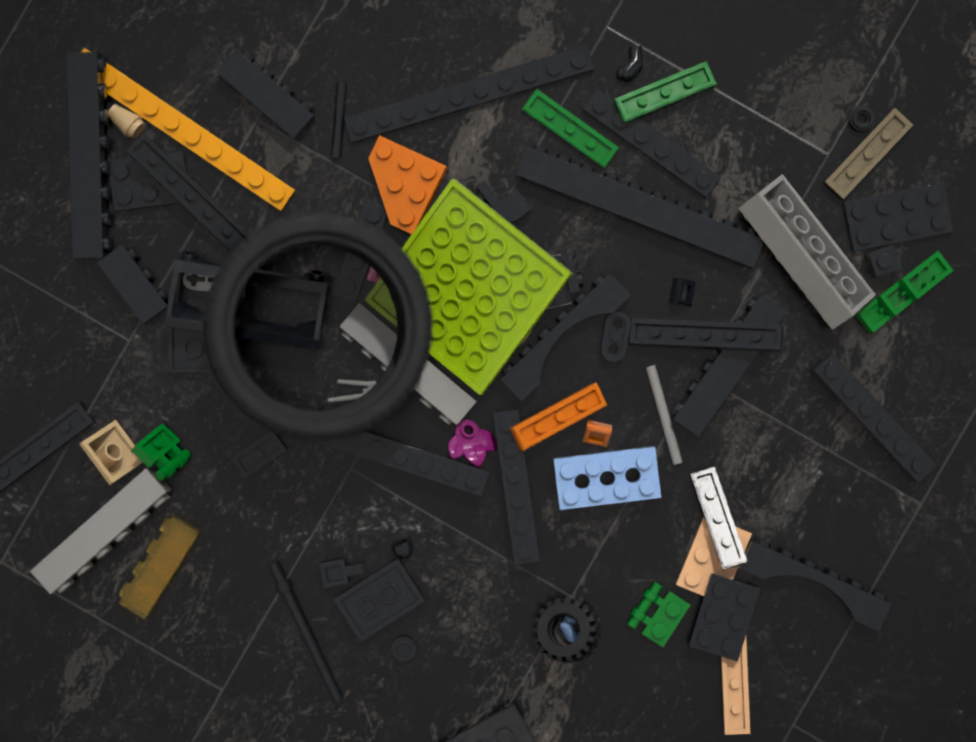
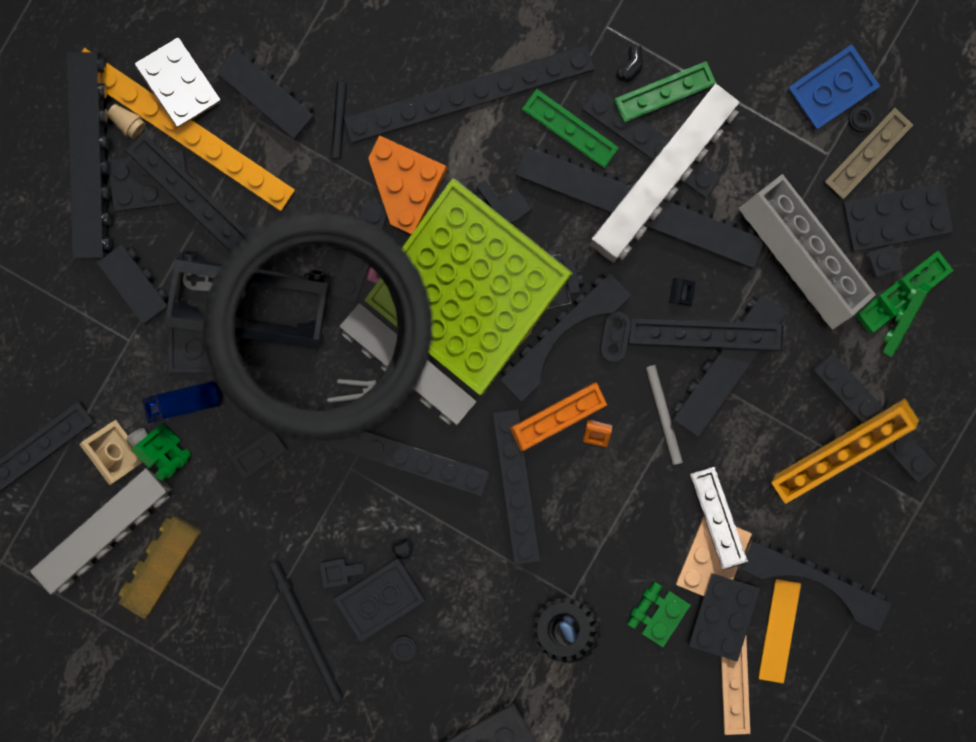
magenta plate [448,419,498,468] -> none
light blue brick [553,446,661,510] -> none
none -> light grey hinge [127,428,148,447]
none -> plate [135,38,220,129]
none -> clear blue slope [142,381,221,424]
none -> brick [589,84,740,263]
none -> light orange tile [758,578,801,683]
none -> light orange brick [772,399,919,504]
none -> blue plate [788,45,880,130]
none -> green plate [883,282,932,357]

